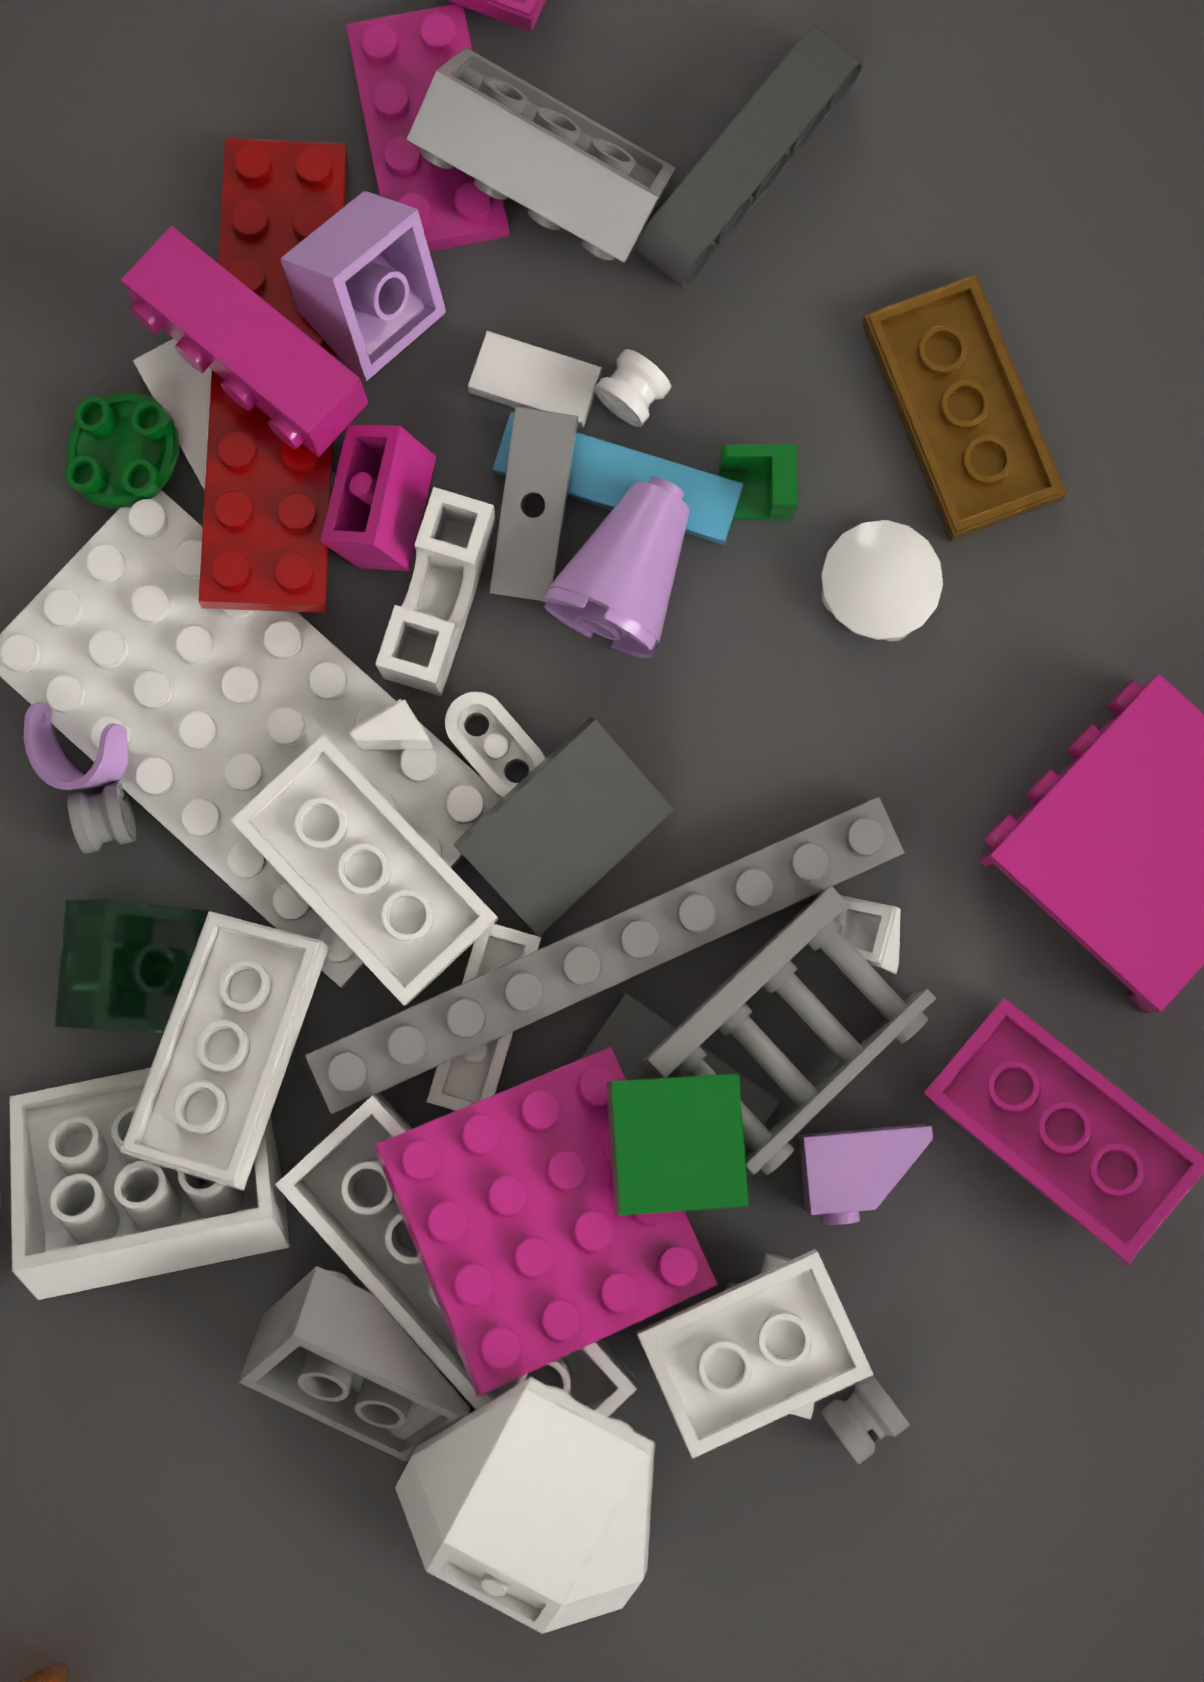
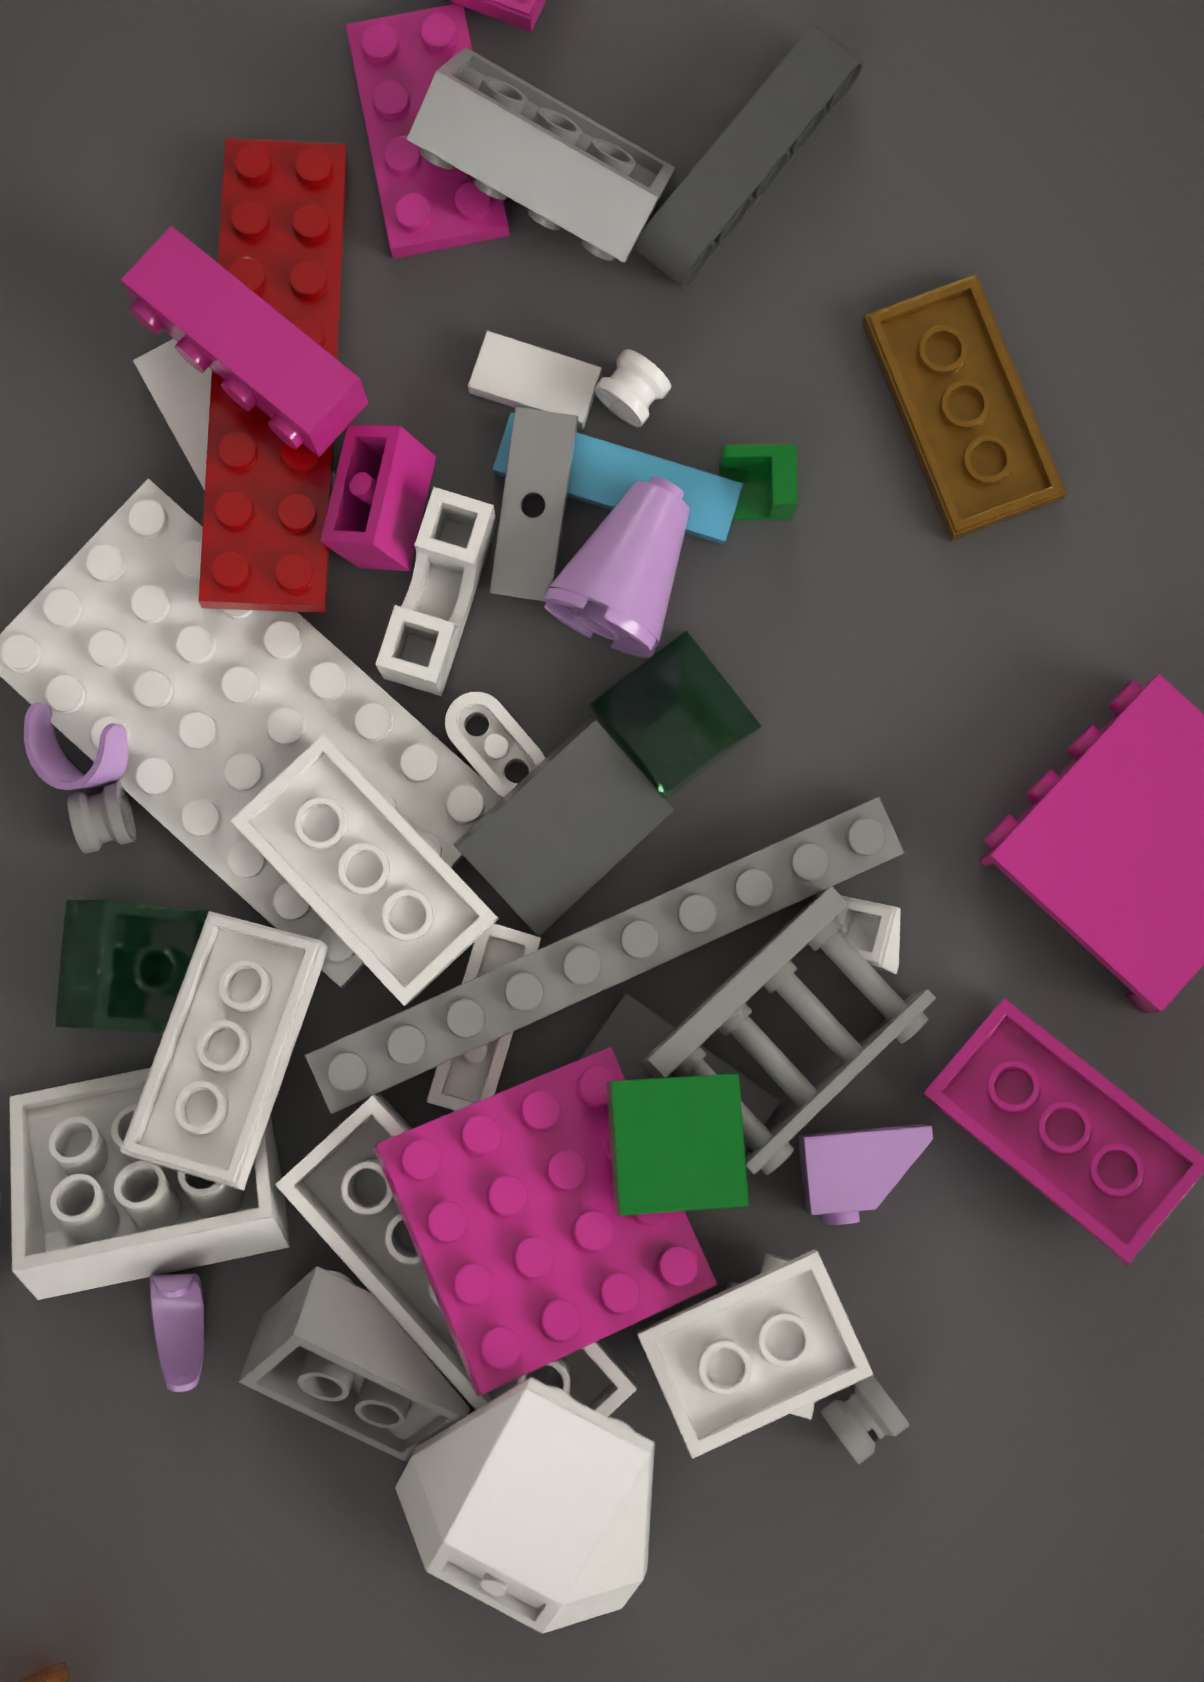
green dish [65,391,179,510] -> none
lavender slope [280,191,446,381] -> none
white slope [350,699,433,750] -> none
white dish [821,520,943,641] -> none
none -> lavender helmet [150,1274,206,1392]
none -> clear green slope [590,630,762,800]

